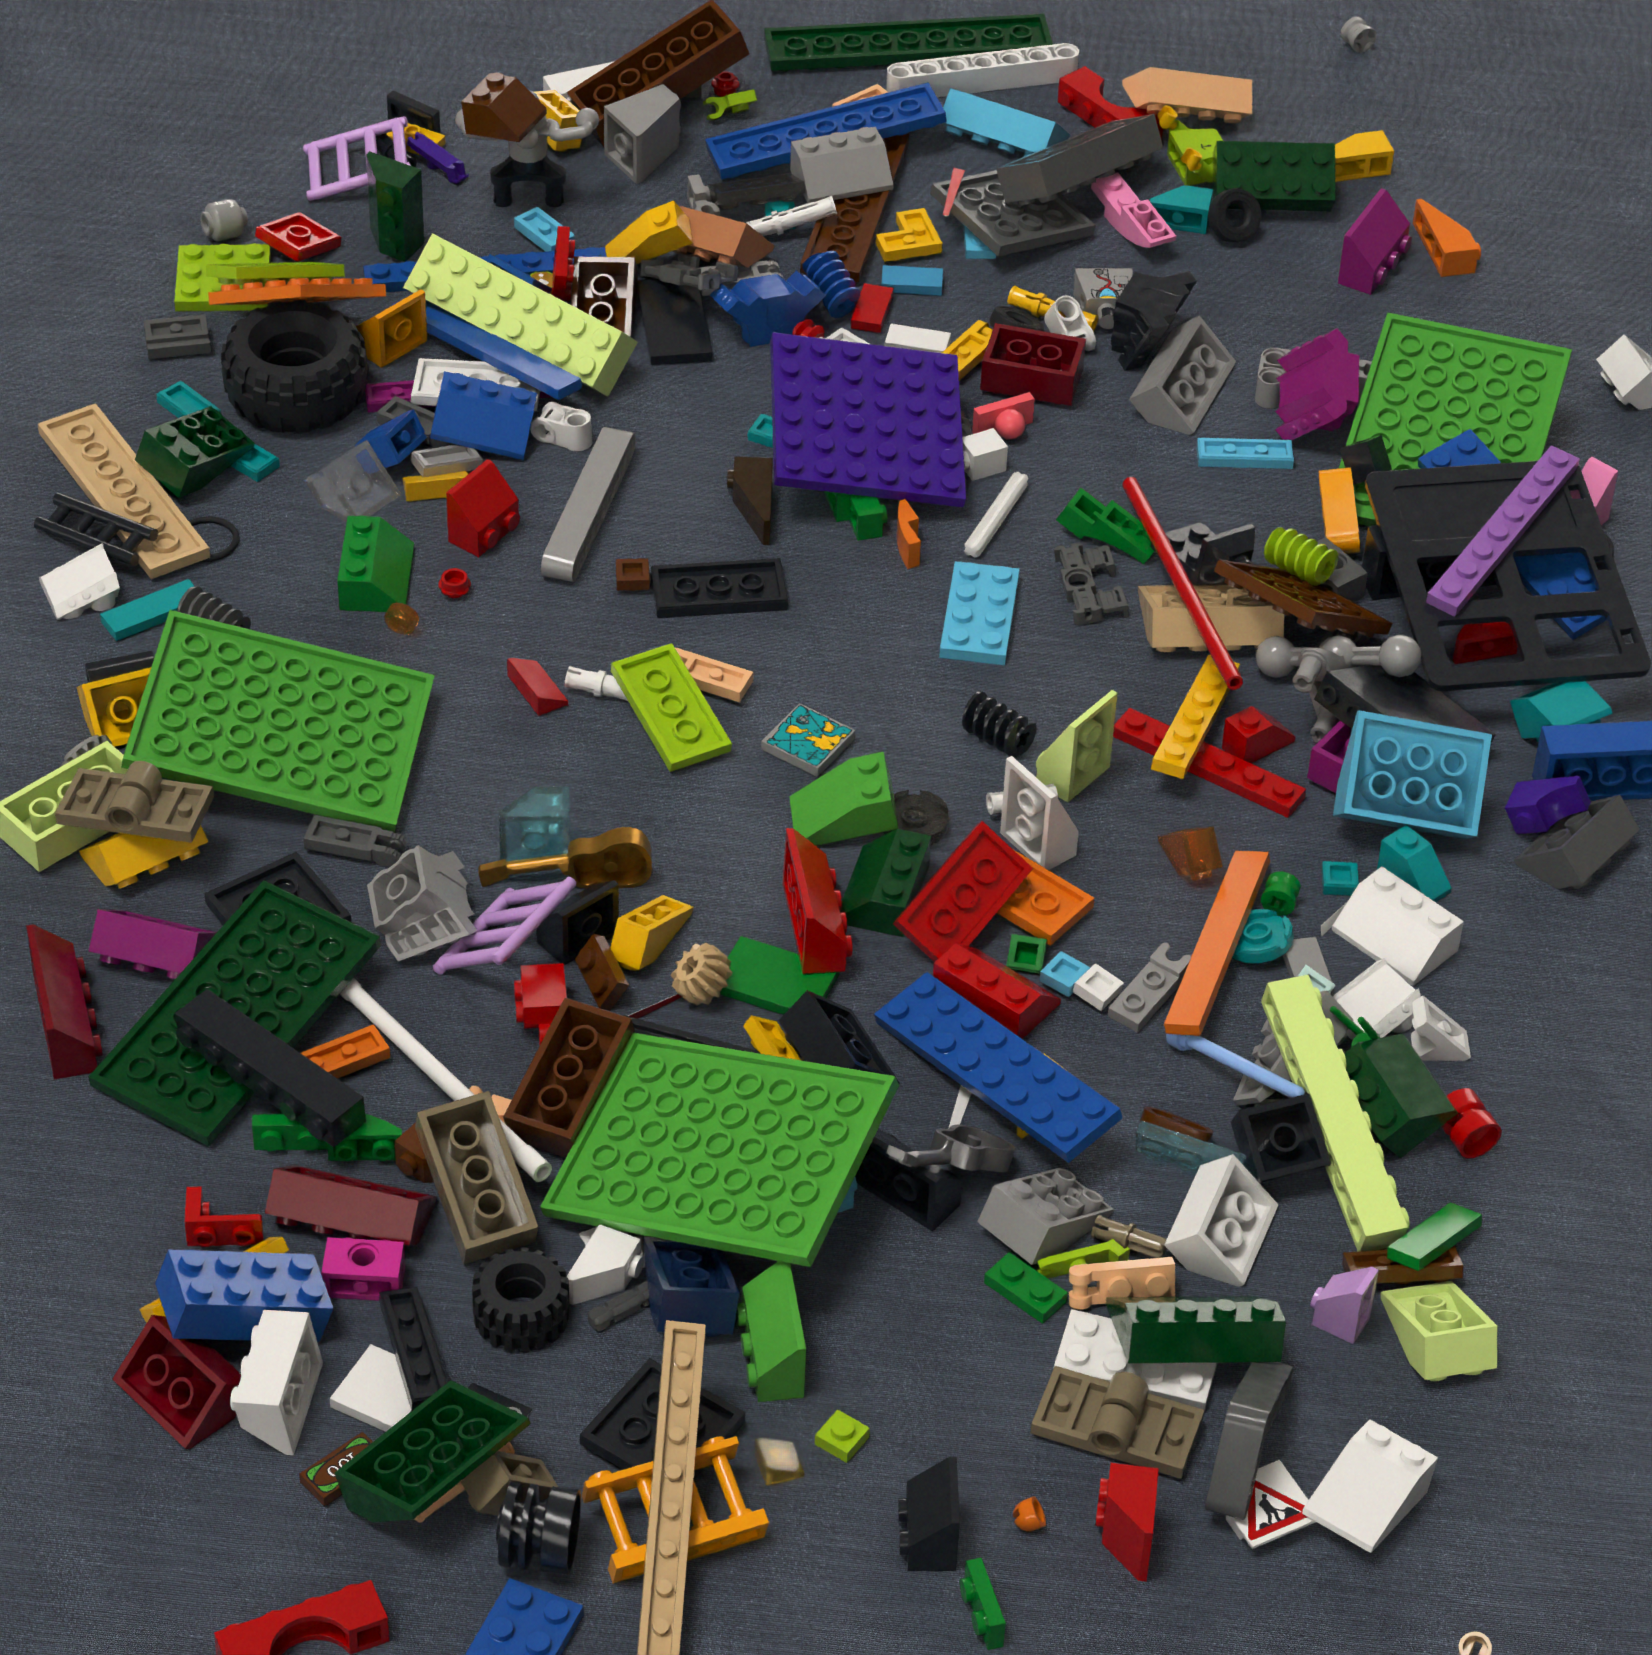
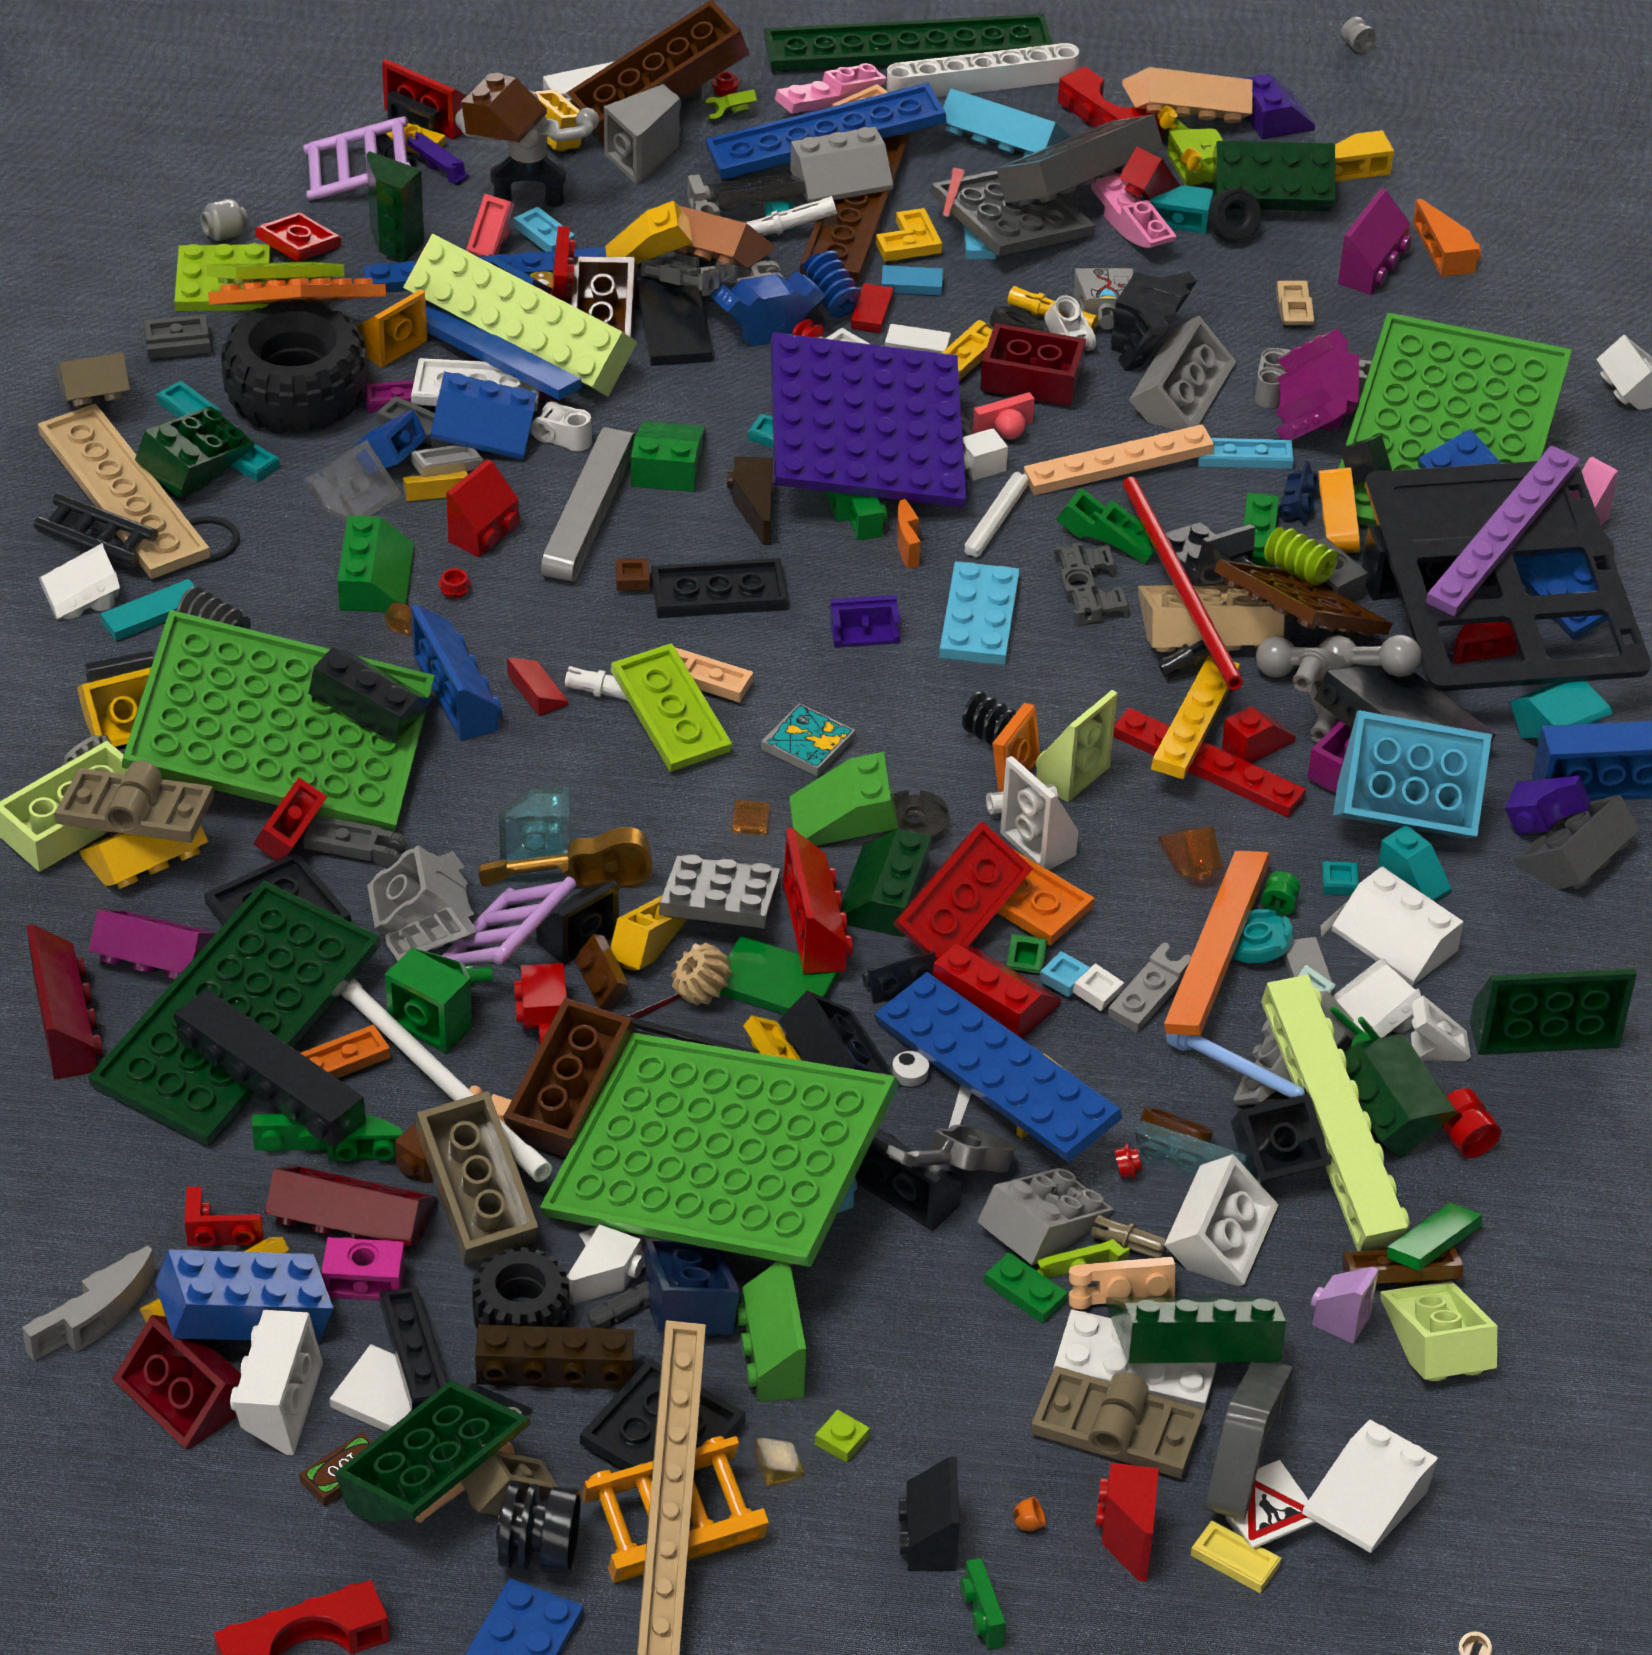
none -> light grey slope [22,1245,155,1361]
none -> dark tan slope [54,352,130,407]
none -> red slope [253,777,328,860]
none -> black slope [308,647,432,744]
none -> red slope [382,59,467,140]
none -> green piece [385,948,493,1054]
none -> blue slope [411,605,502,741]
none -> coral tile [466,194,515,257]
none -> dark brown brick [475,1324,634,1389]
none -> green slope [631,421,705,492]
none -> plate [659,854,780,928]
none -> clear orange tile [732,800,770,835]
none -> bright pink slope [775,63,886,114]
none -> dark purple hinge [830,595,900,648]
none -> black hinge [862,951,936,1003]
none -> white tile [892,1051,929,1087]
none -> orange tile [992,703,1041,792]
none -> light nougat plate [1024,424,1214,496]
none -> red plate [1114,1143,1142,1179]
none -> red slope [1119,147,1180,199]
none -> black axle [1157,639,1210,680]
none -> light yellow tile [1191,1521,1282,1593]
none -> dark purple slope [1243,74,1316,140]
none -> green plate [1243,493,1279,568]
none -> tan slope [1276,281,1314,325]
none -> dark blue hinge [1279,461,1319,526]
none -> dark green slope [1470,969,1637,1055]

